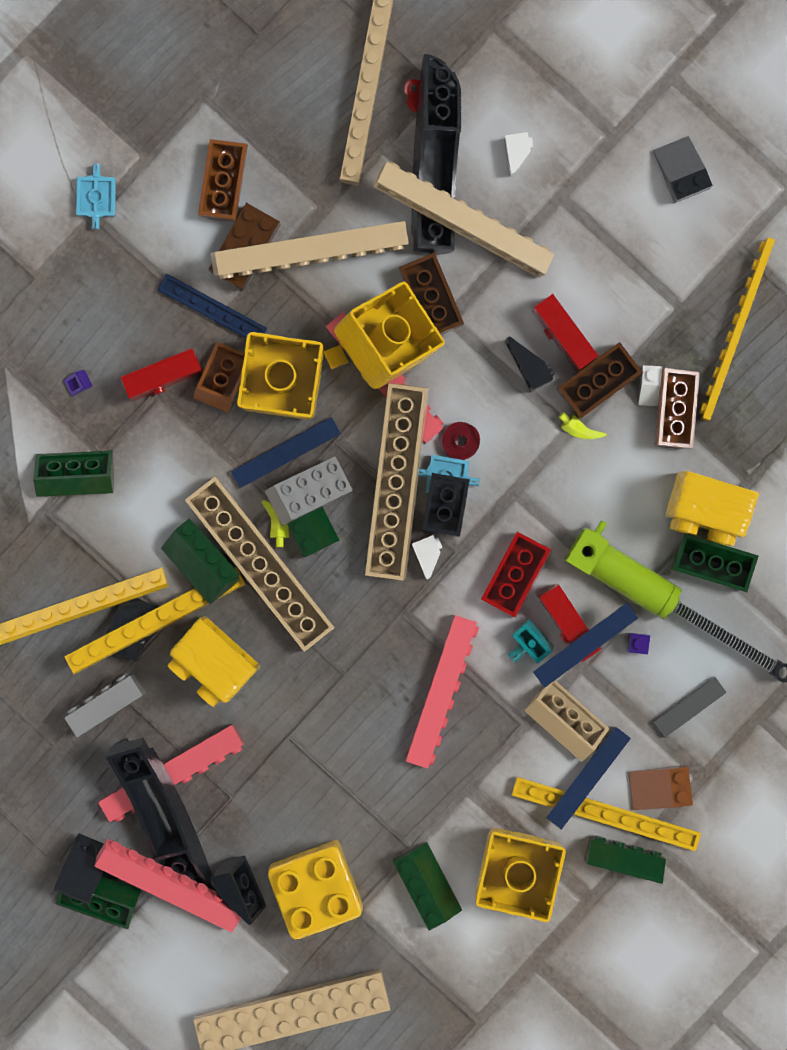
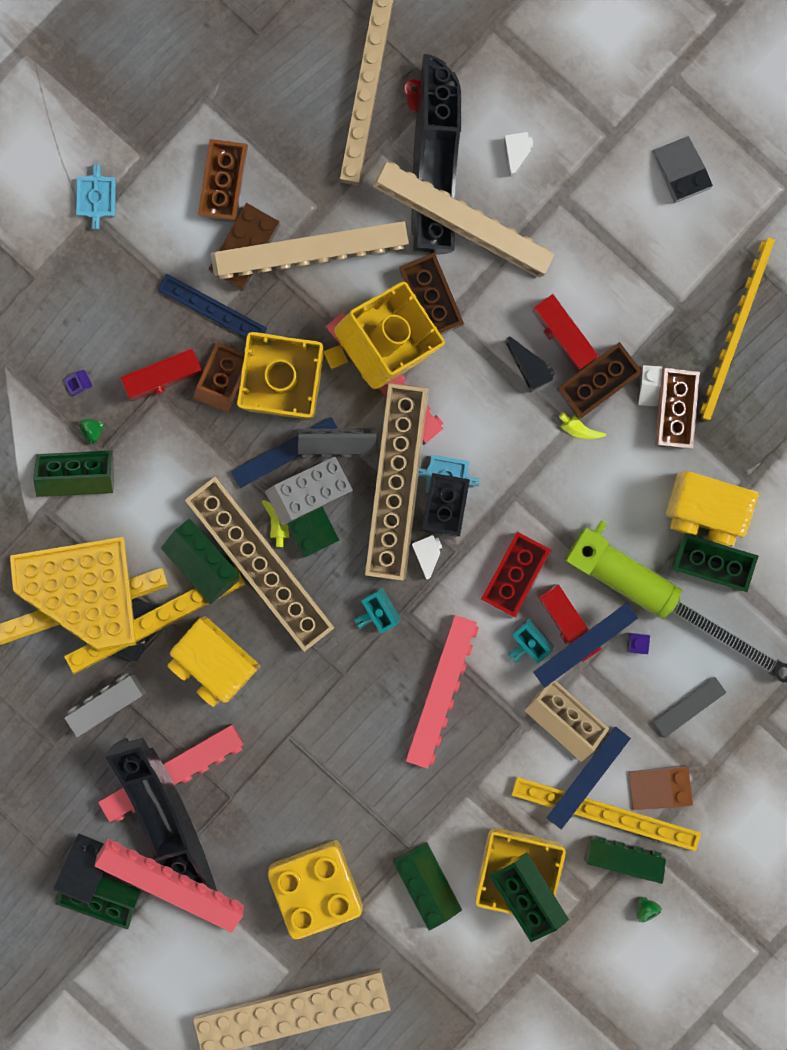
black slope [210,855,266,925] -> none
dark red plate [442,422,480,460] -> none
none -> yellow plate [10,537,137,651]
none -> green brick [79,419,105,444]
none -> dark grey slope [297,428,376,457]
none -> teal brick [355,587,401,634]
none -> dark green slope [489,853,569,942]
none -> green brick [636,897,662,923]

